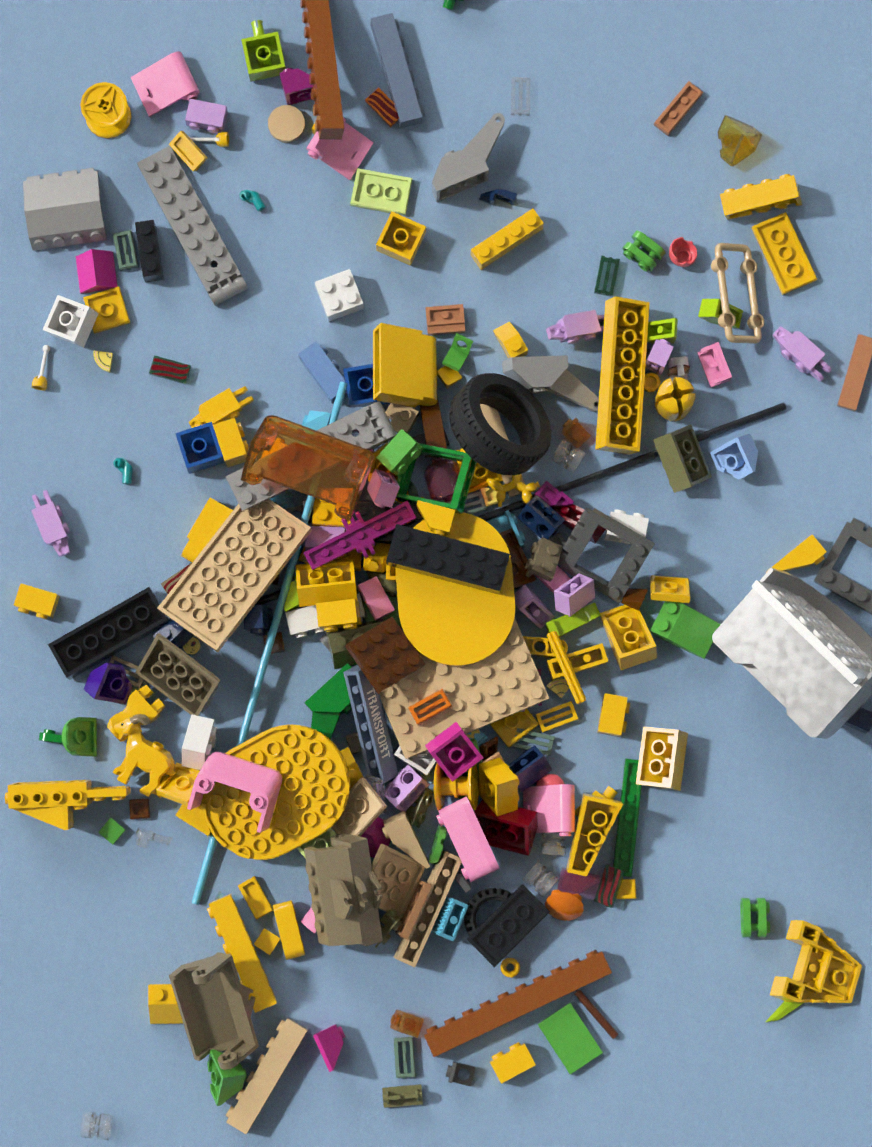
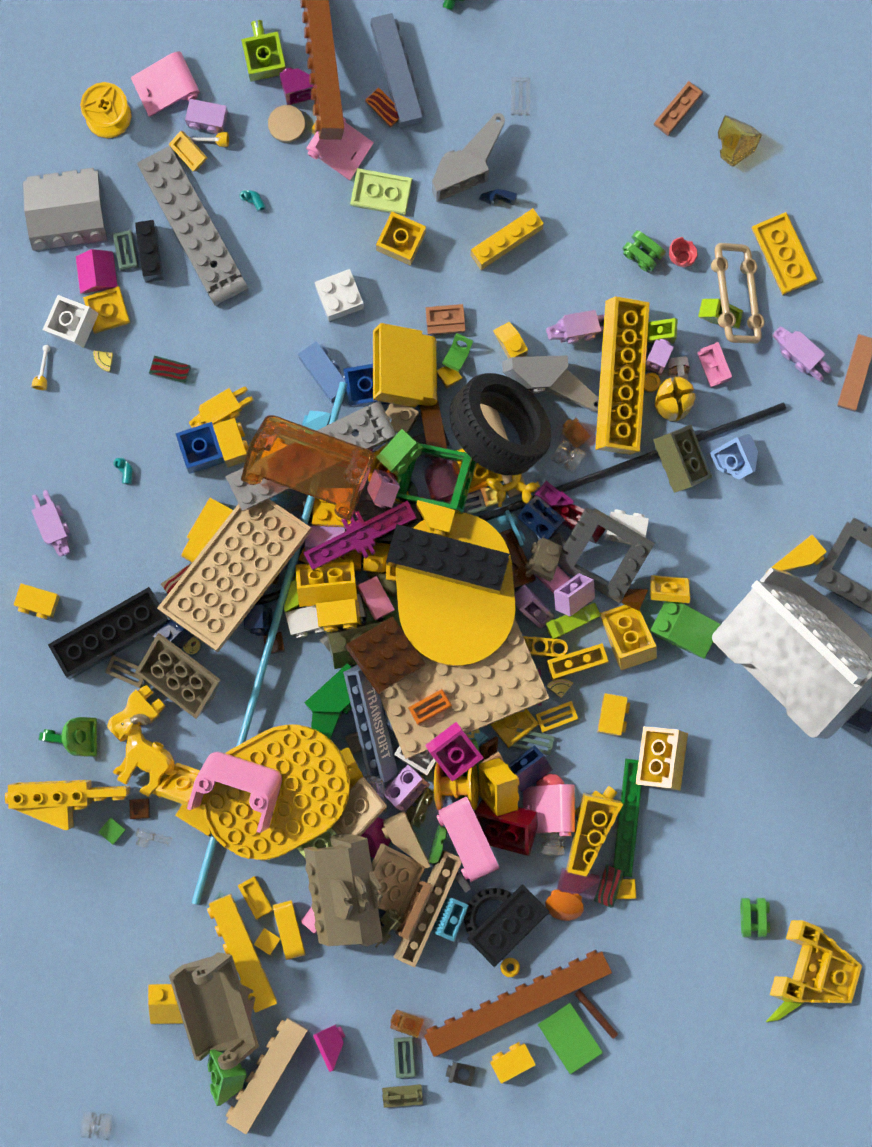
dark purple slope [84,663,133,705] -> none
white brick [182,714,217,770] -> none
clear wheel [522,860,559,897] -> none
yellow axle [547,631,586,704] -> none
clear green tile [594,255,620,297] -> none
yellow wedge [720,174,802,220] -> none

